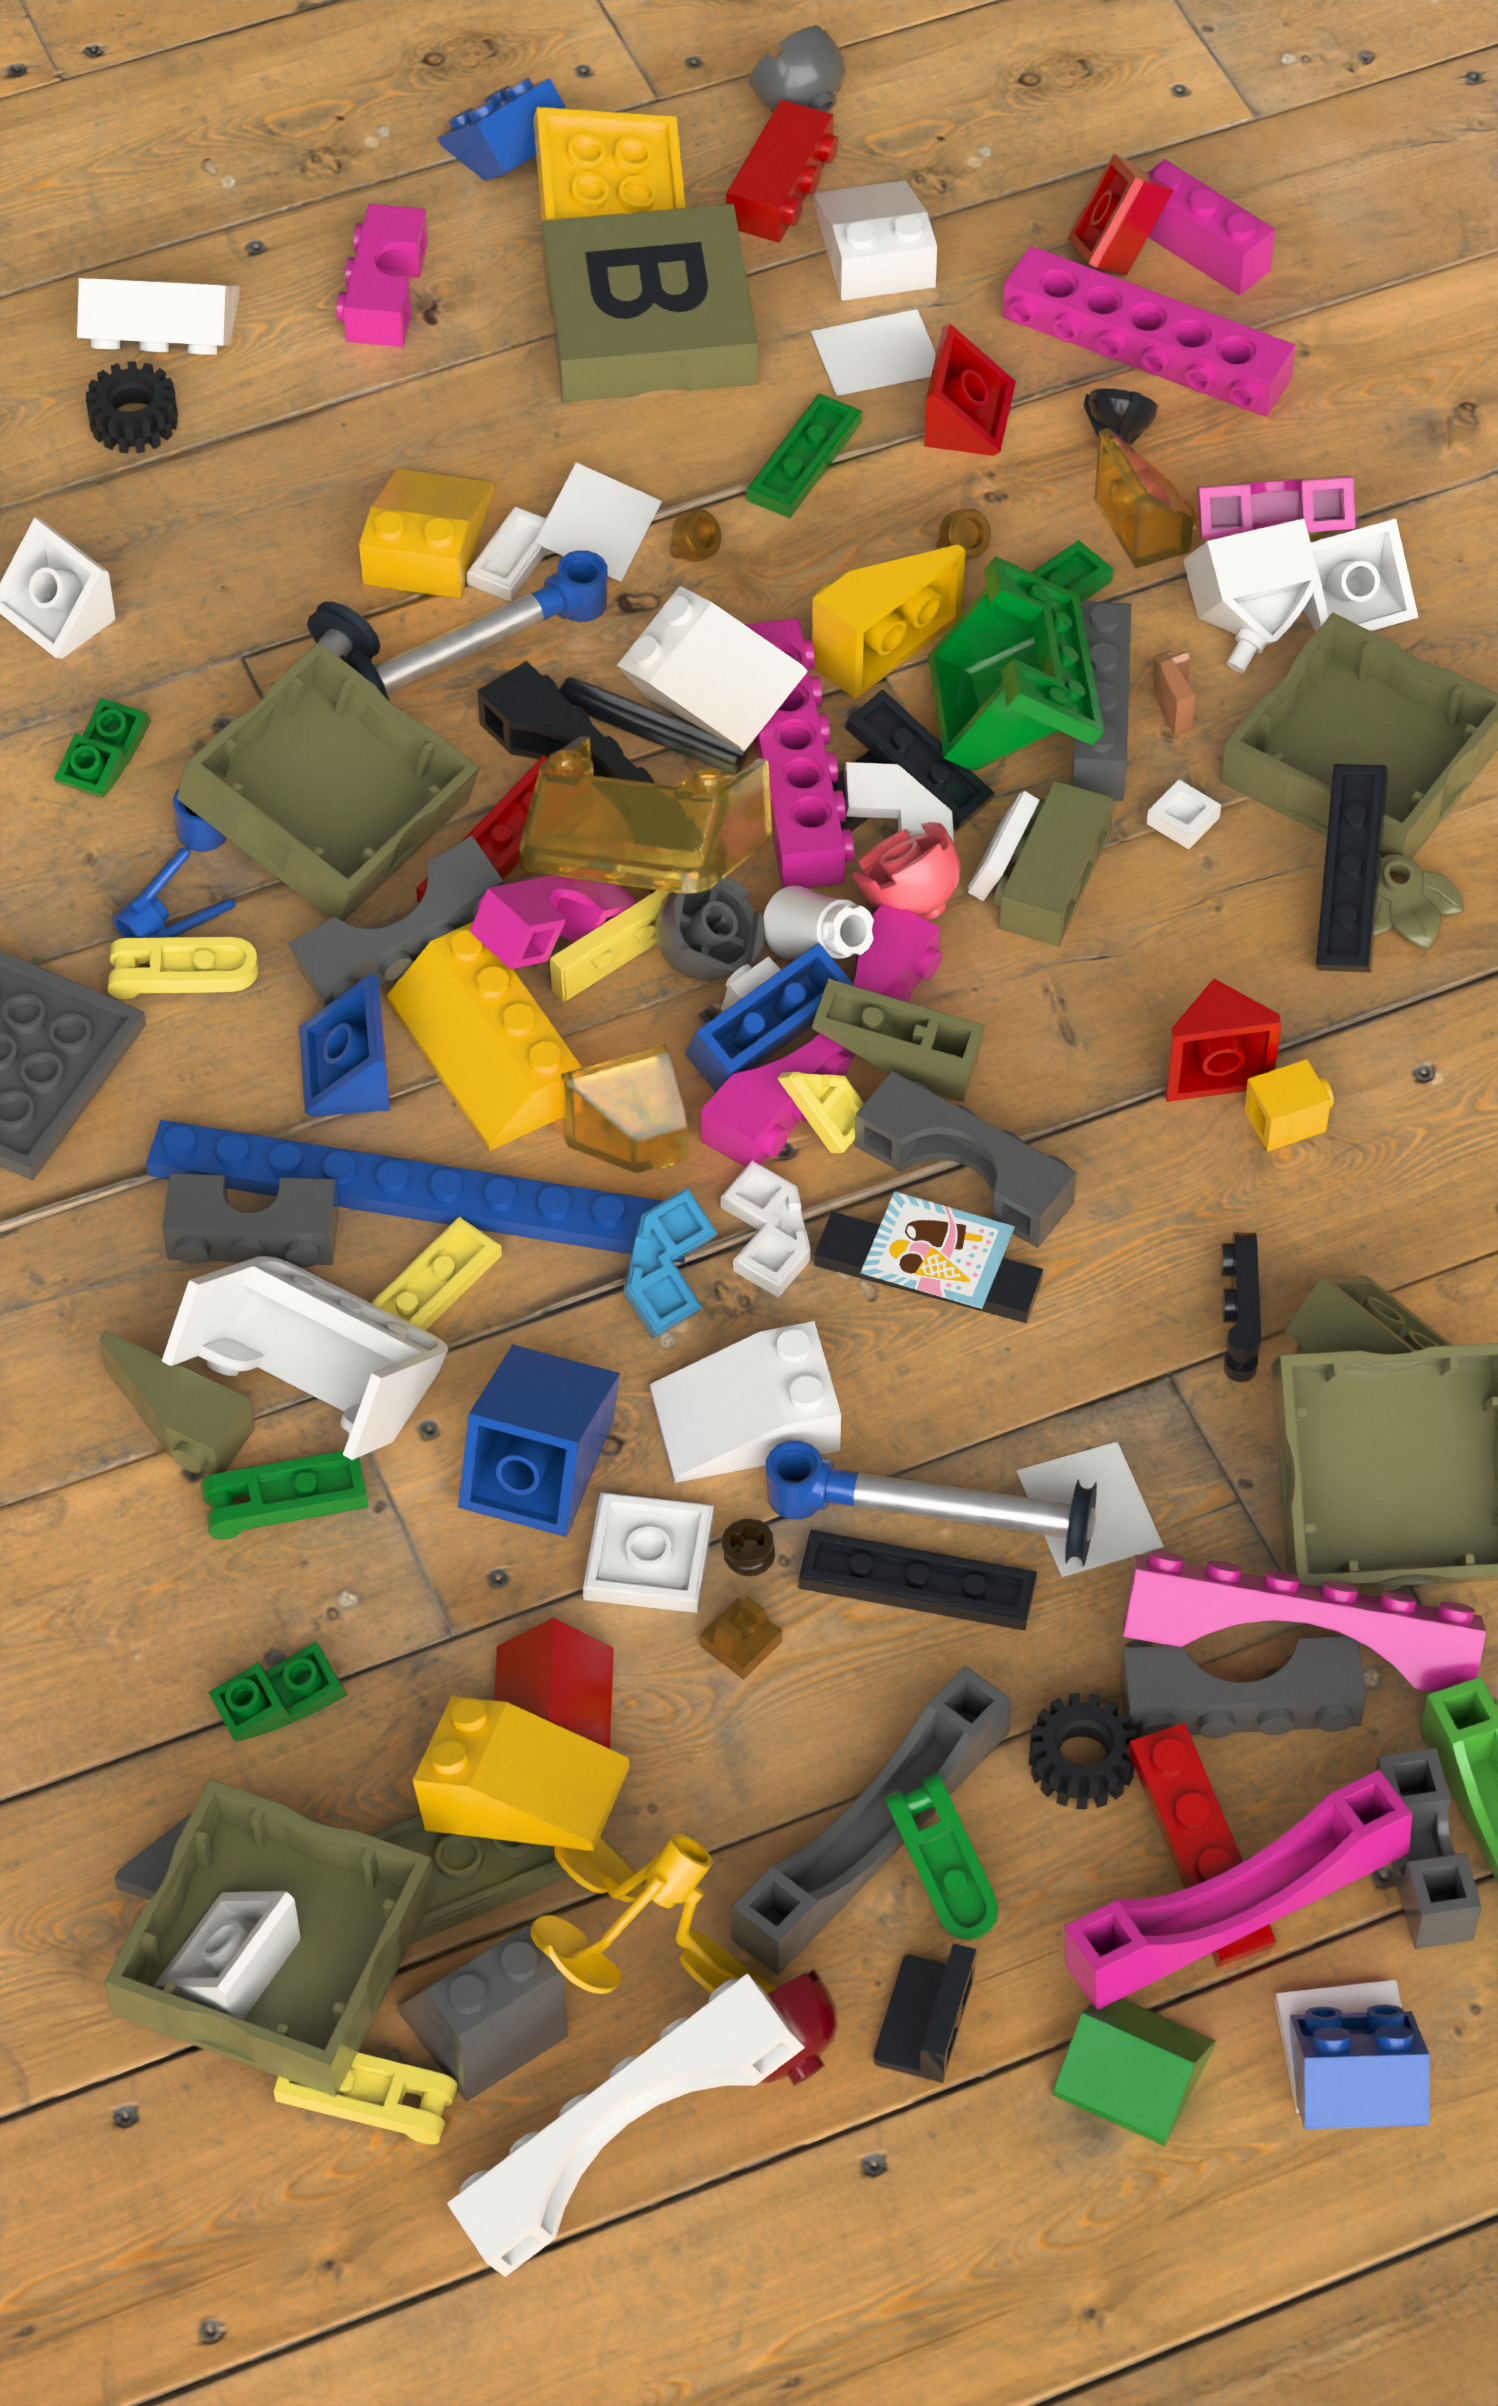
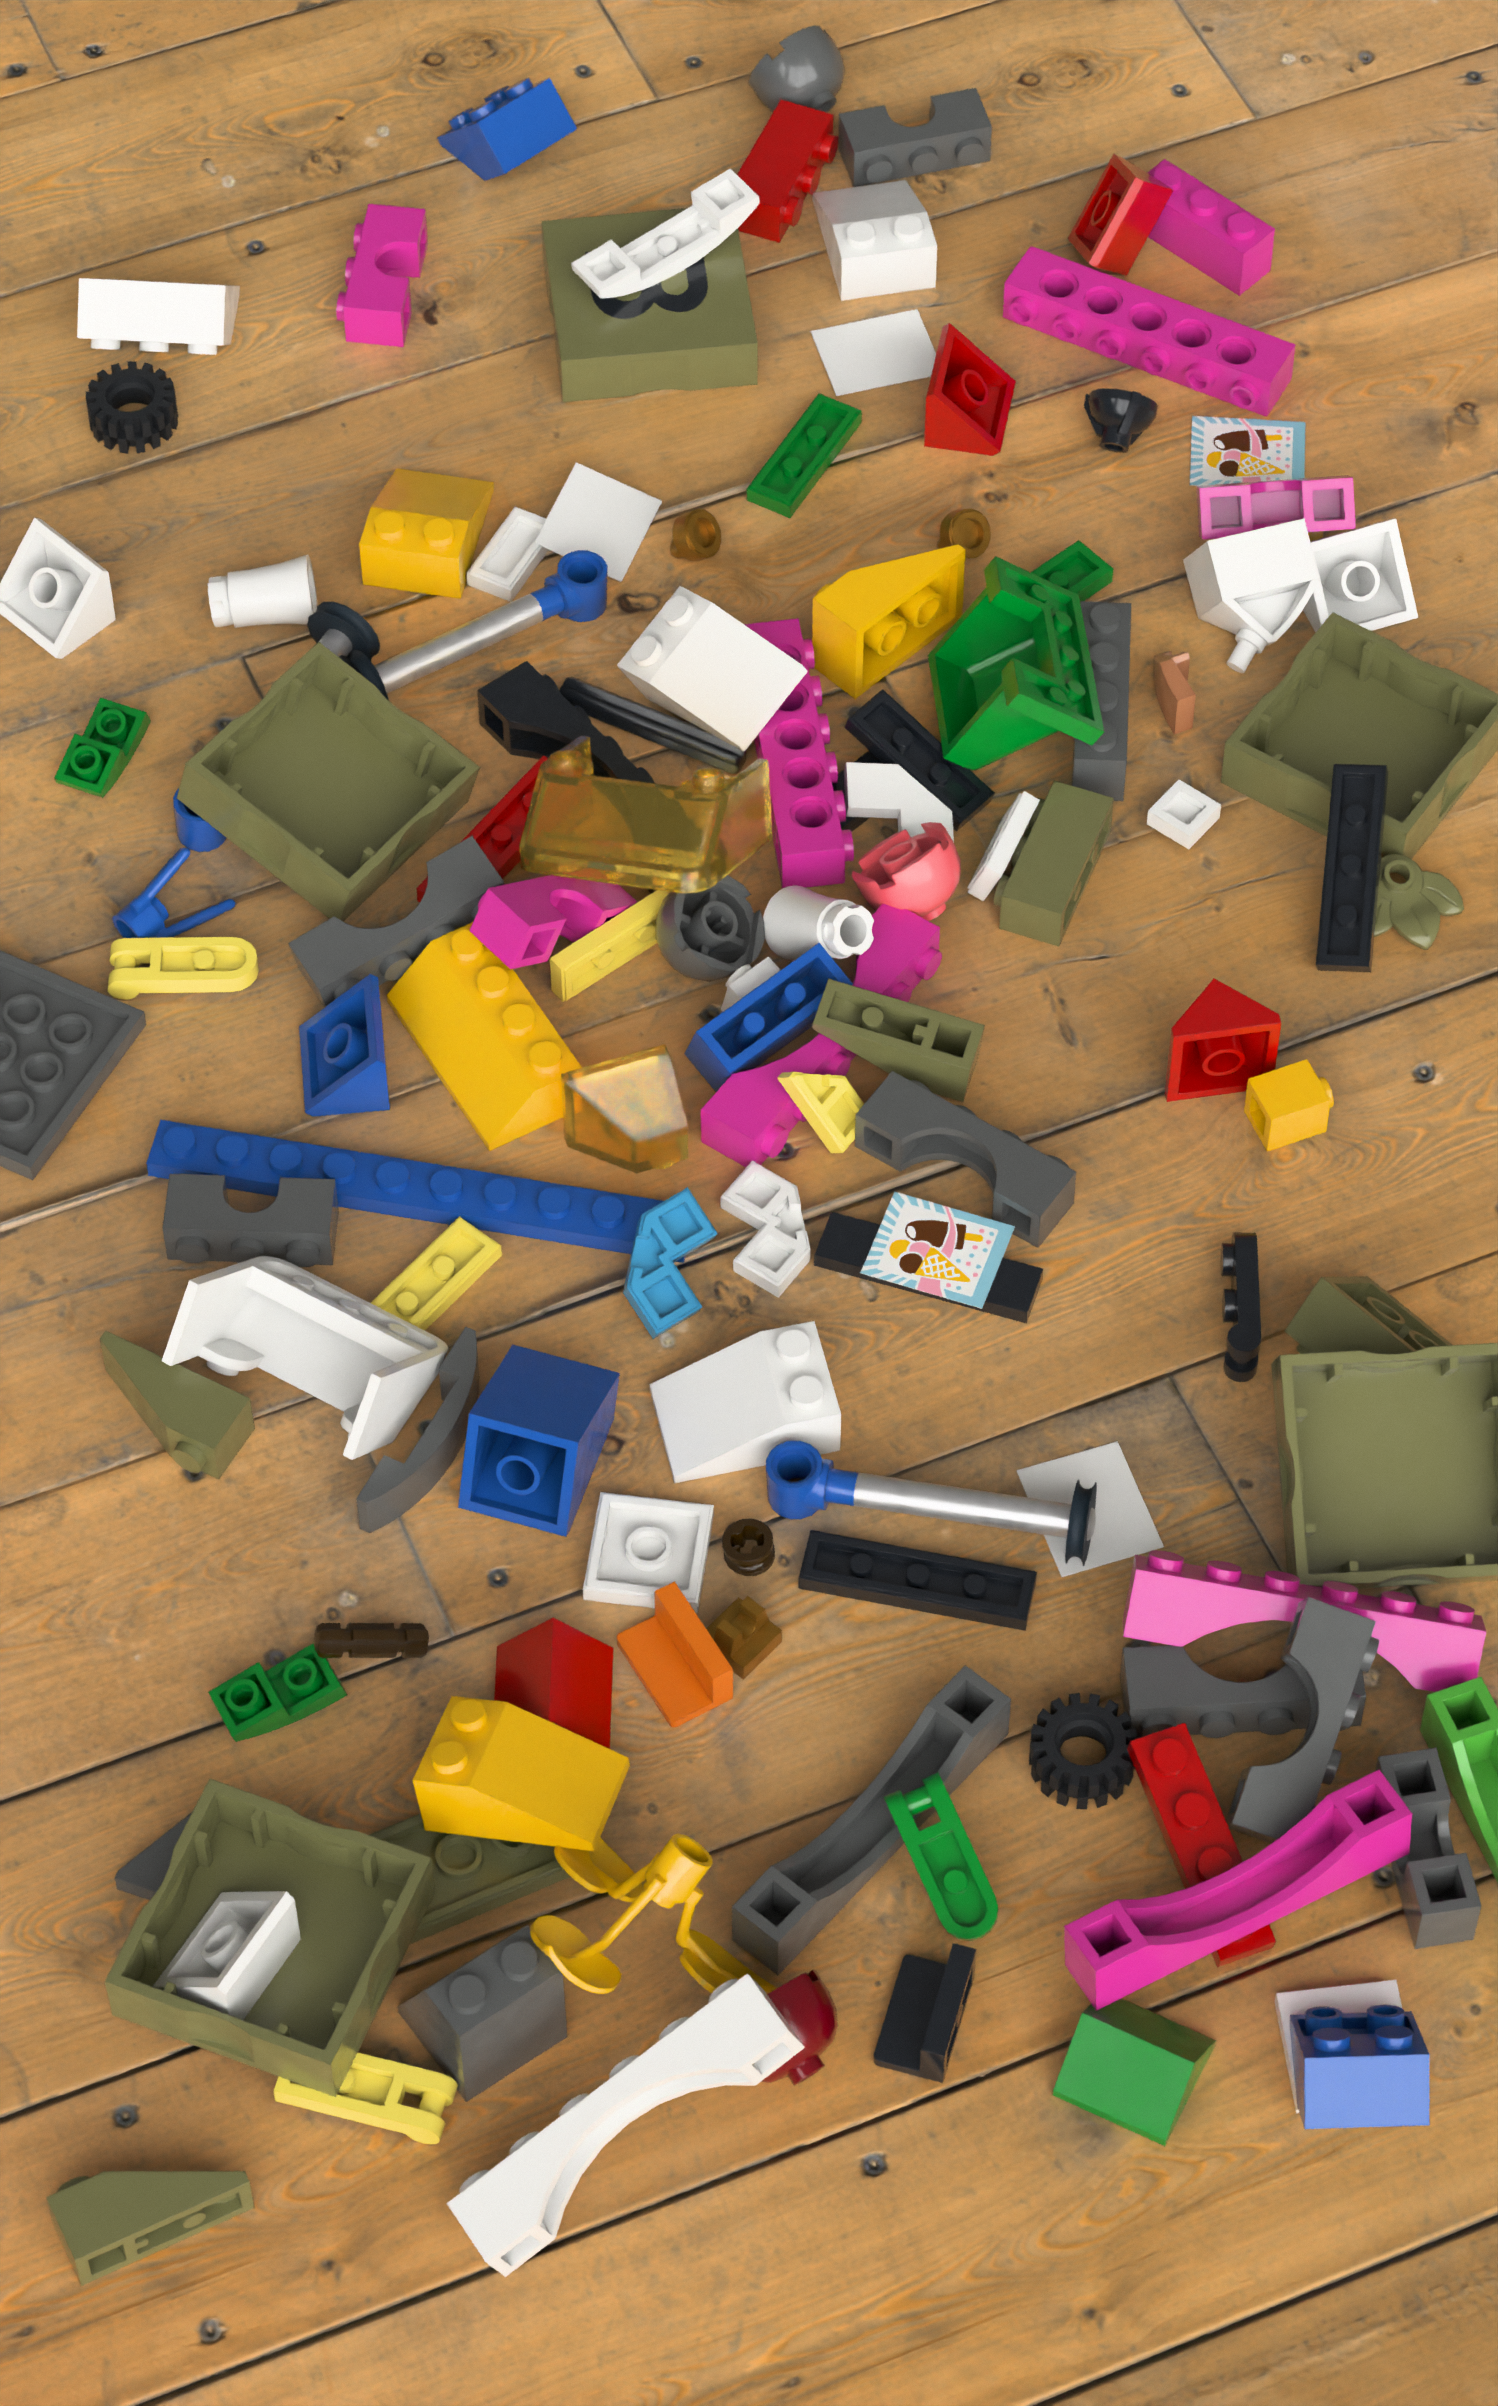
green plate [200,1450,368,1540] -> none
yellow plate [533,107,686,221] -> none
clear yellow slope [1094,428,1197,569] -> none
none -> olive slope [46,2171,254,2286]
none -> white plant [208,554,318,628]
none -> dark brown axle [314,1623,429,1658]
none -> dark grey slope [356,1327,479,1533]
none -> white slope [571,169,760,298]
none -> orange panel [617,1581,733,1727]
none -> dark grey arch [838,88,992,187]
none -> sticker [1190,416,1306,486]
none -> dark grey arch [1226,1597,1379,1844]

